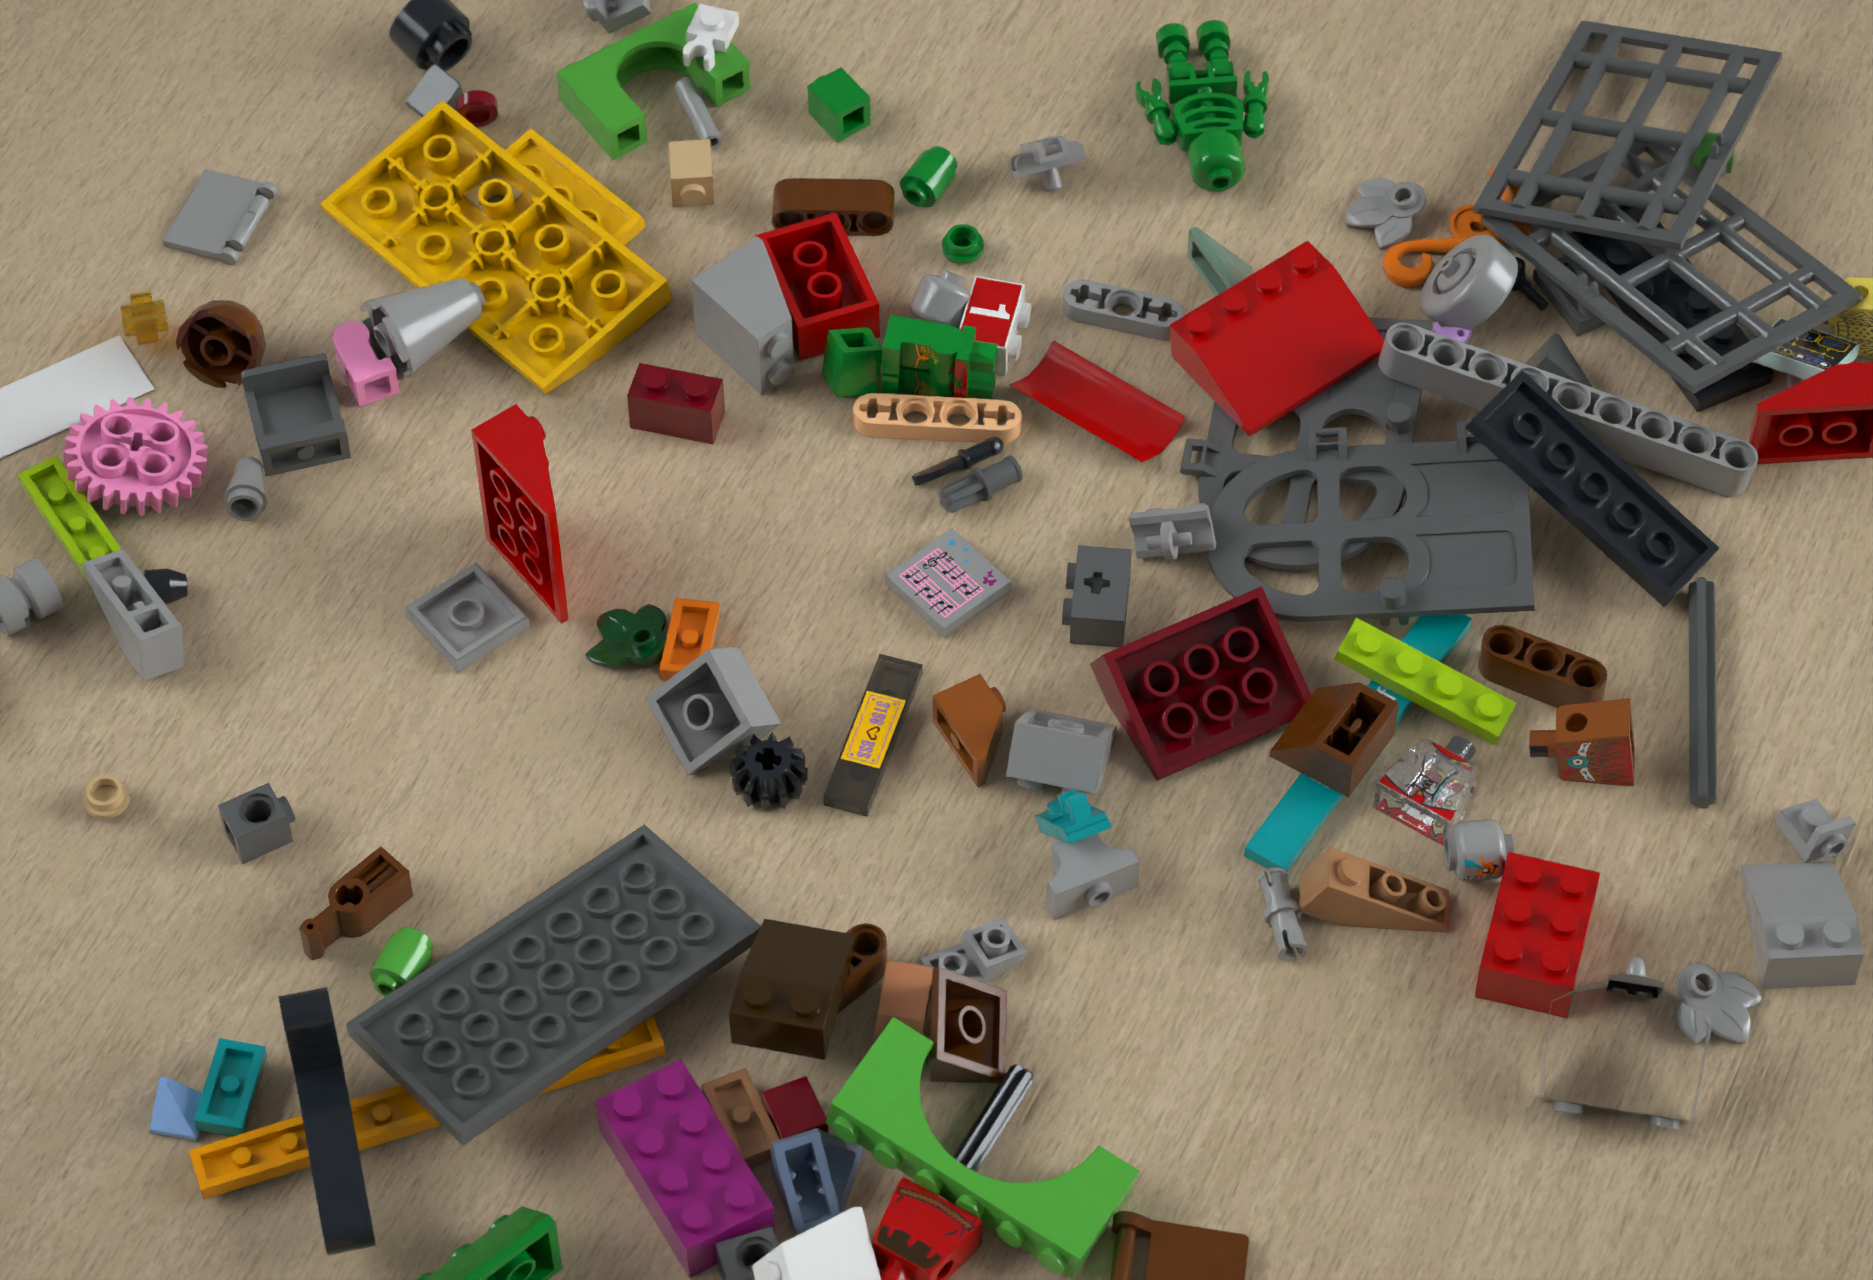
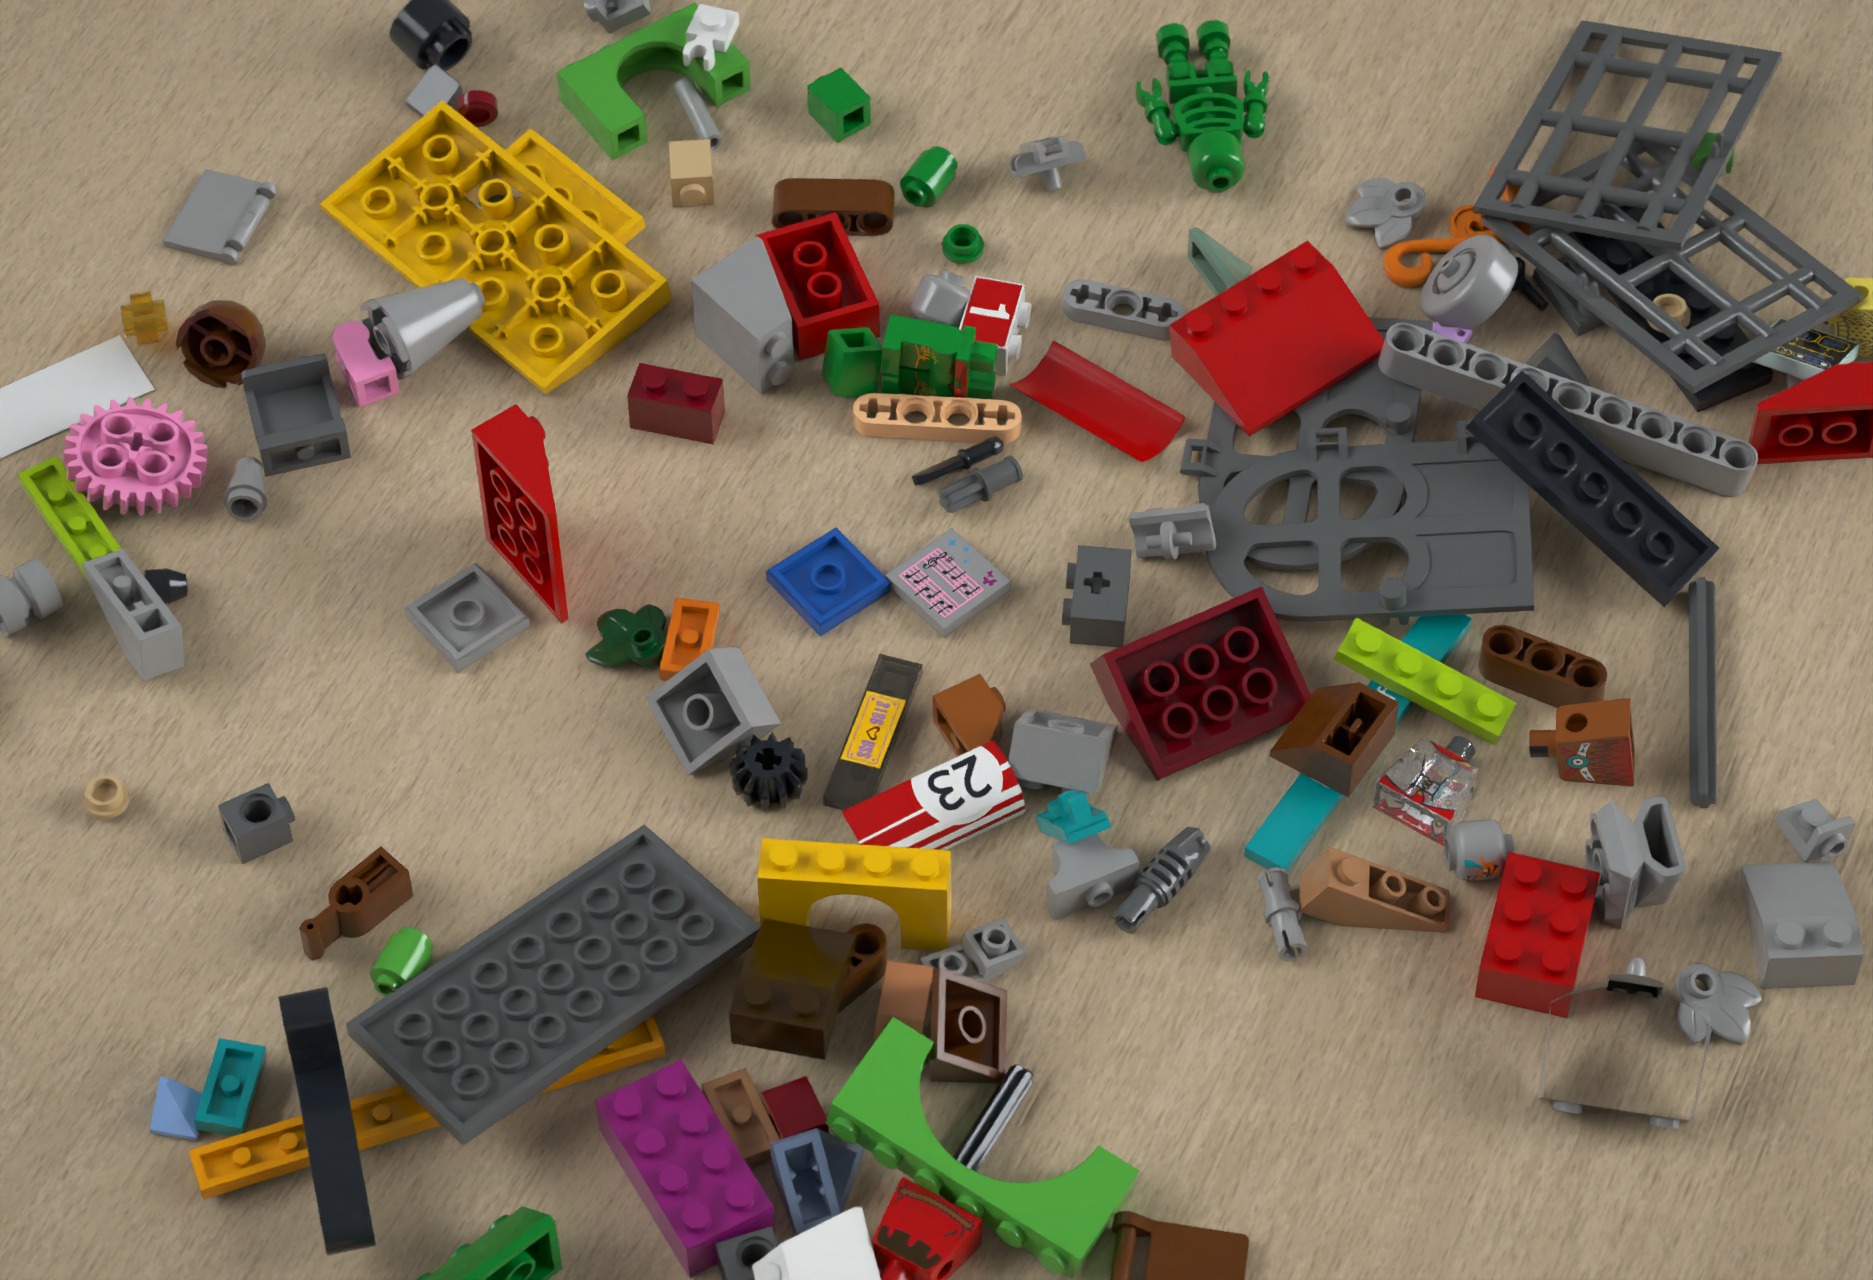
none -> yellow arch [757,838,951,951]
none -> blue tile [766,527,891,636]
none -> sticker [842,741,1025,850]
none -> dark grey hinge [1112,827,1211,934]
none -> light grey piece [1585,796,1685,929]
none -> tan plate [1647,294,1691,332]

